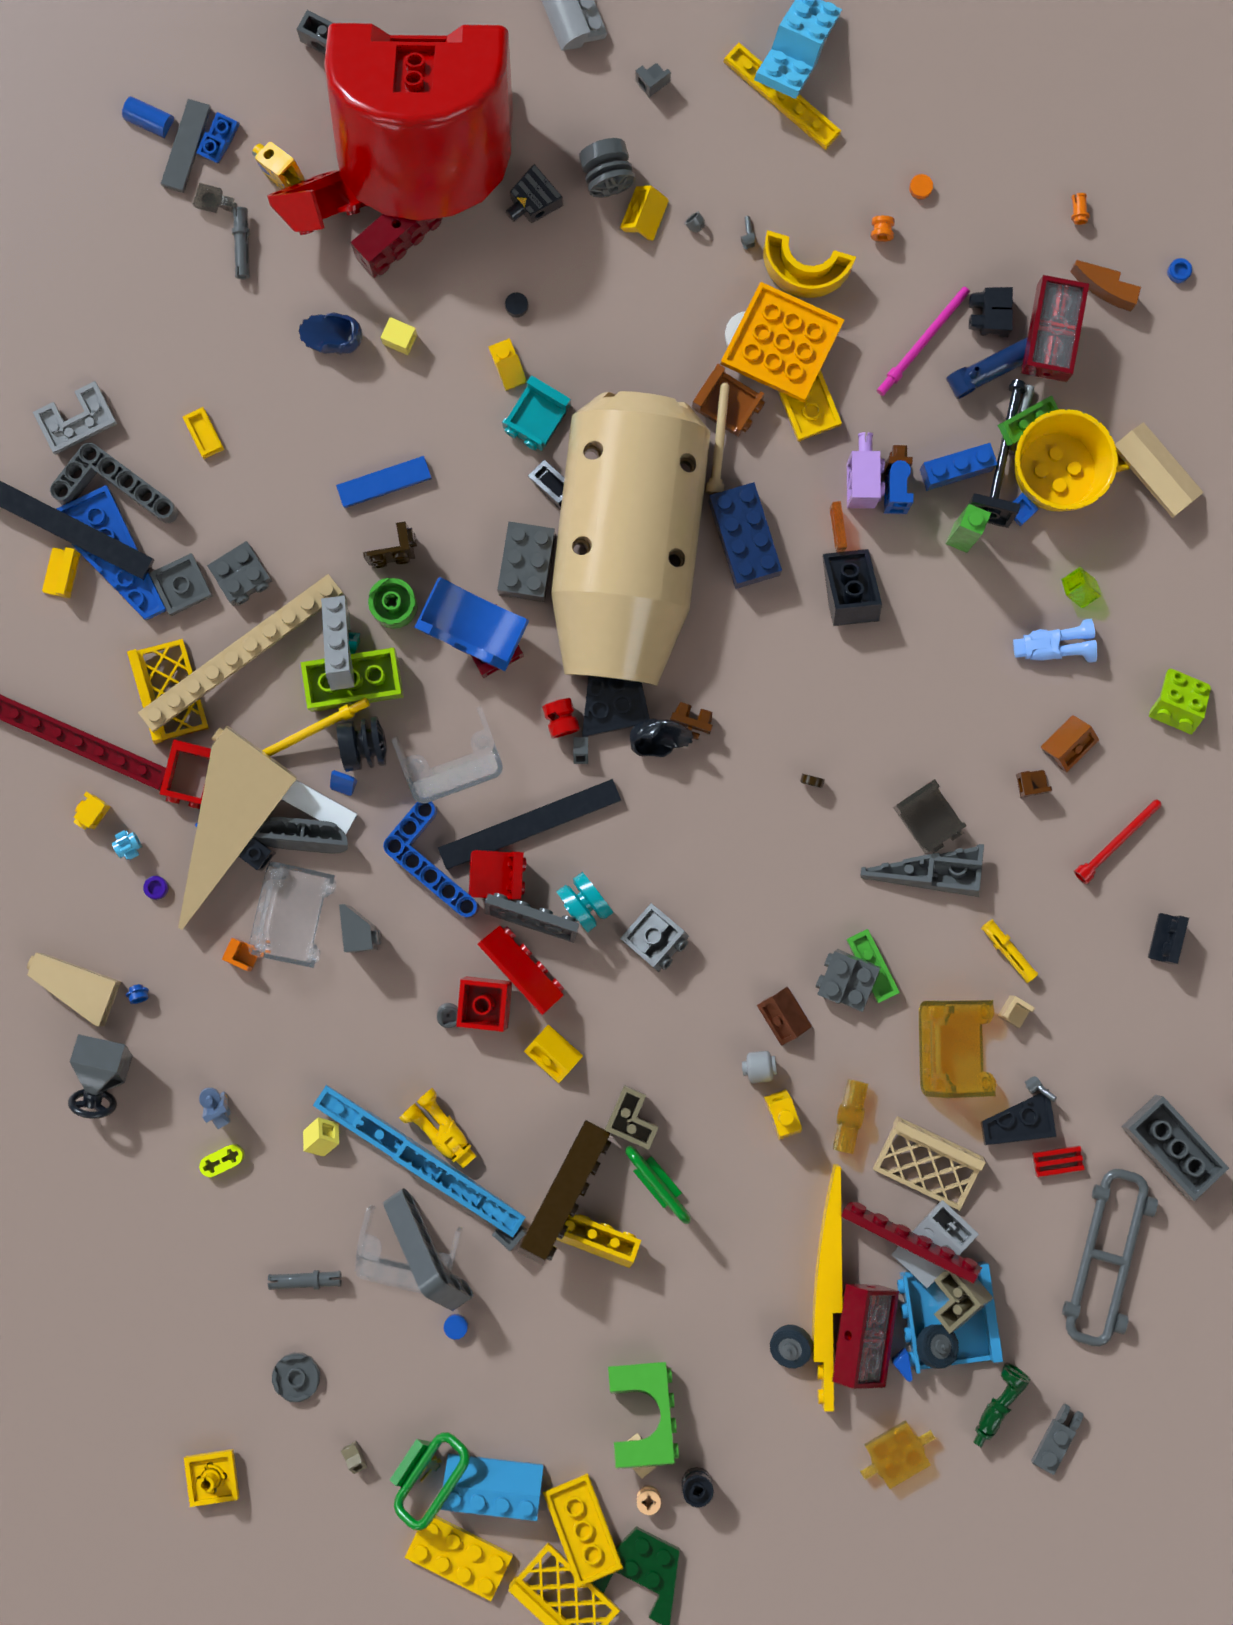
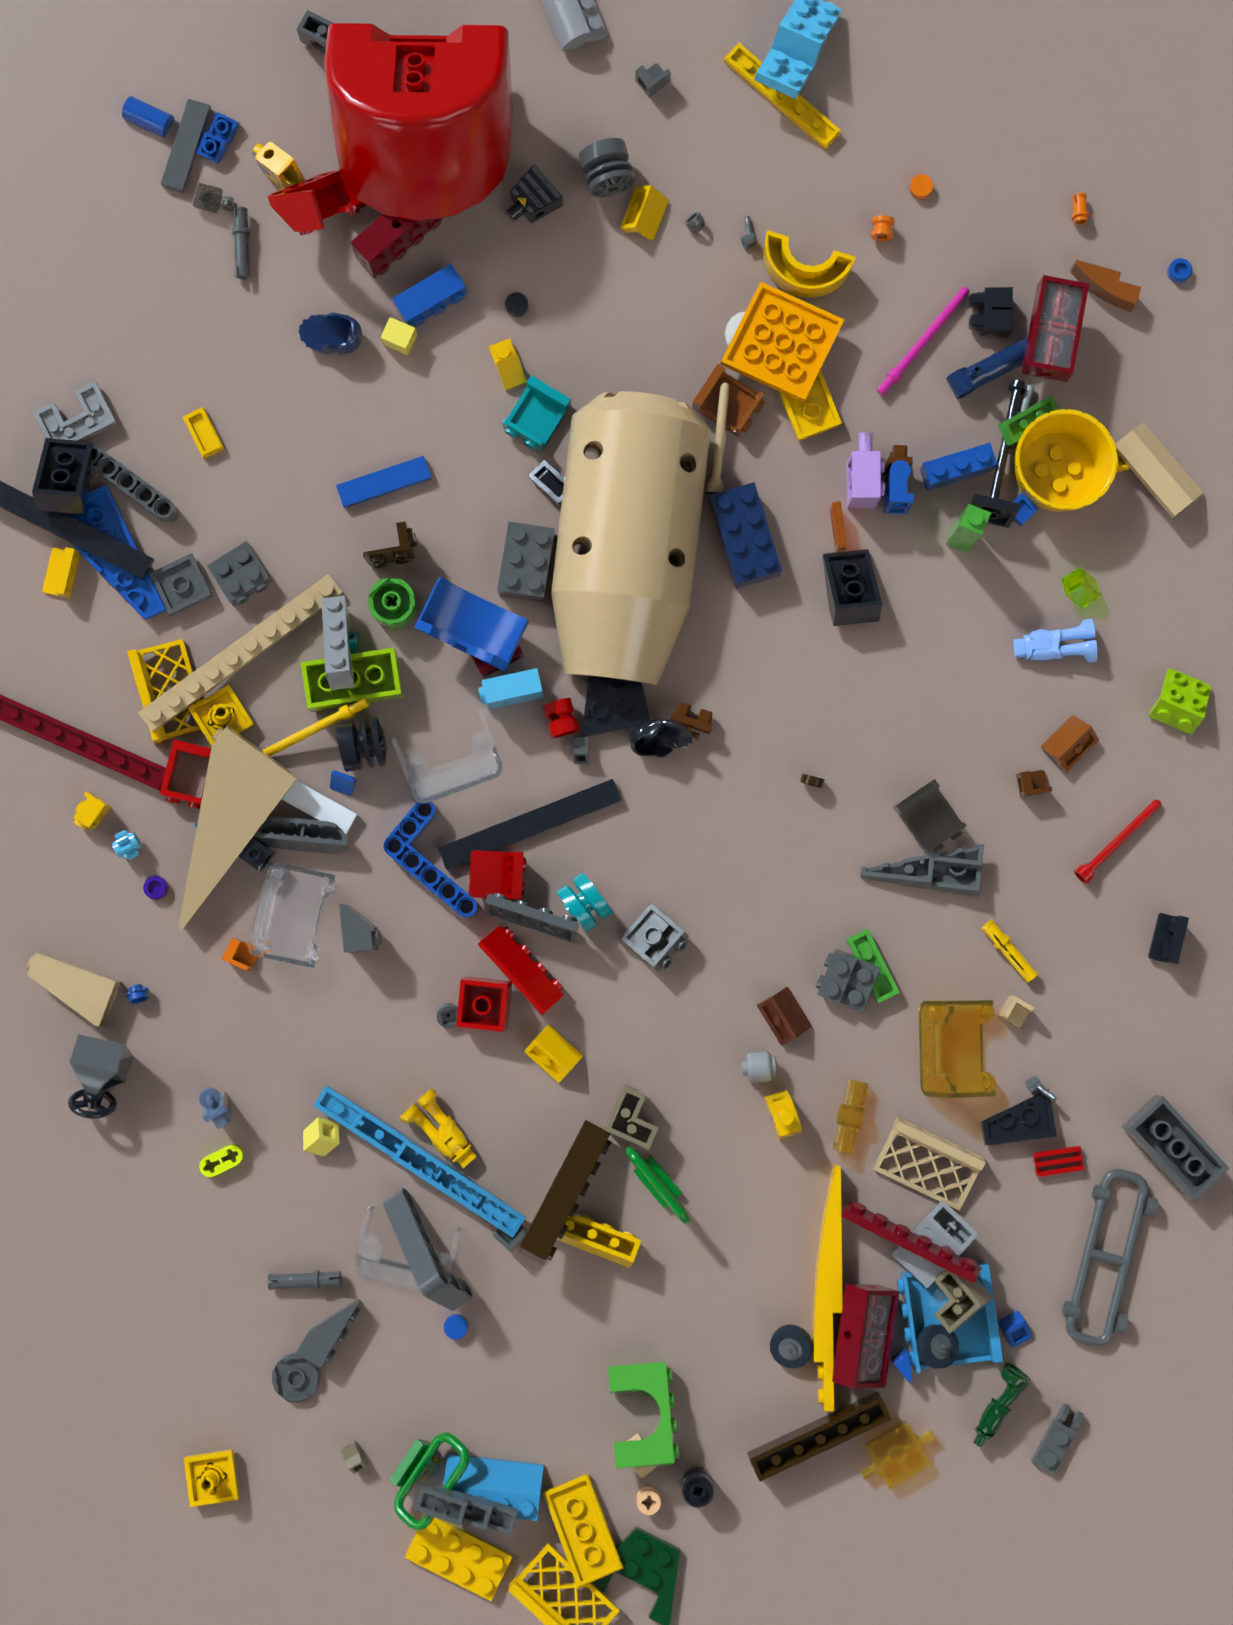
none -> black slope [32,438,93,514]
none -> yellow plate [188,685,254,747]
none -> dark grey slope [296,1299,361,1368]
none -> blue brick [392,263,467,328]
none -> dark grey slope [414,1485,519,1536]
none -> medium azure brick [478,668,544,710]
none -> dark brown brick [747,1391,892,1482]
none -> blue slope [998,1311,1033,1348]

